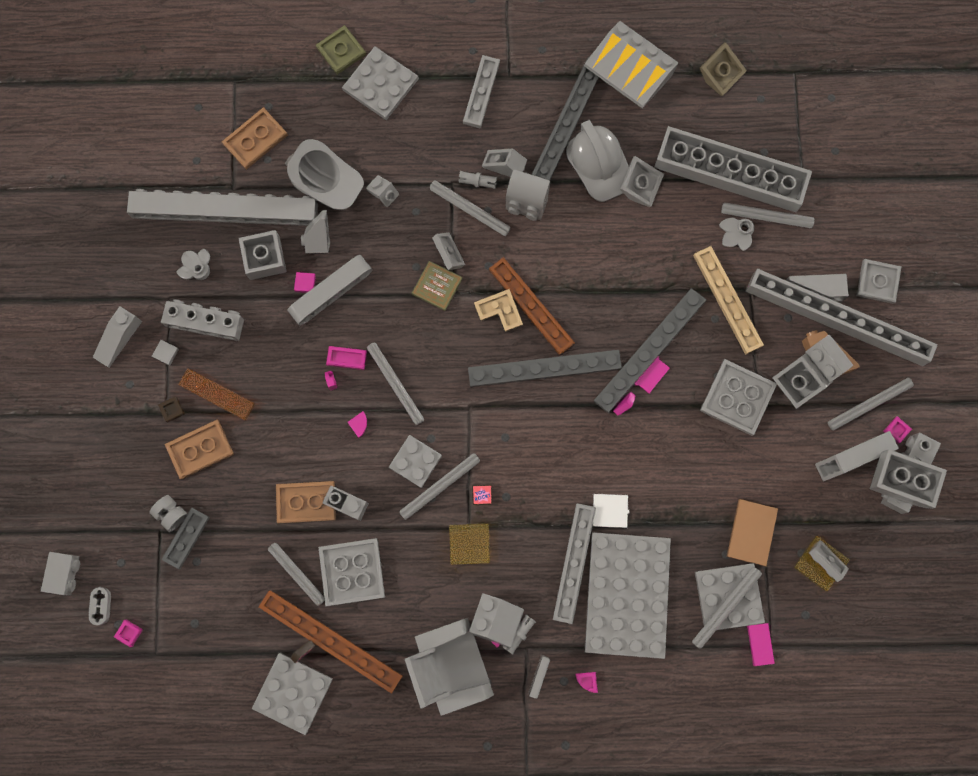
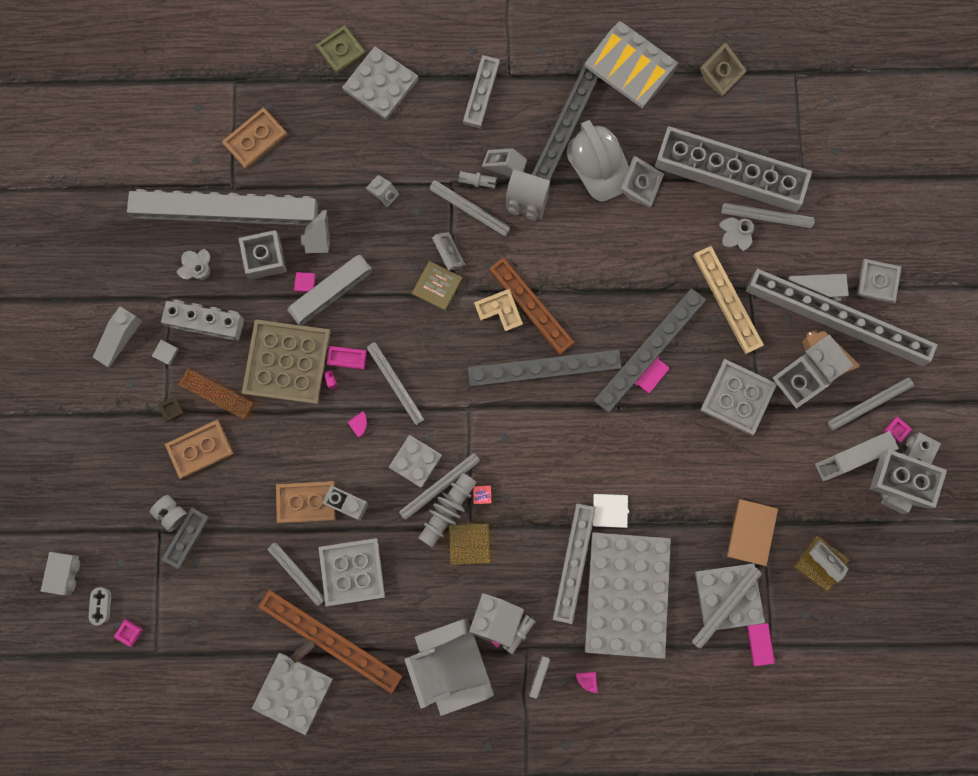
light grey piece [285,139,364,210] -> none
dark pink tile [613,392,635,416] -> none
none -> dark tan plate [242,319,331,405]
none -> light grey piece [418,473,477,548]

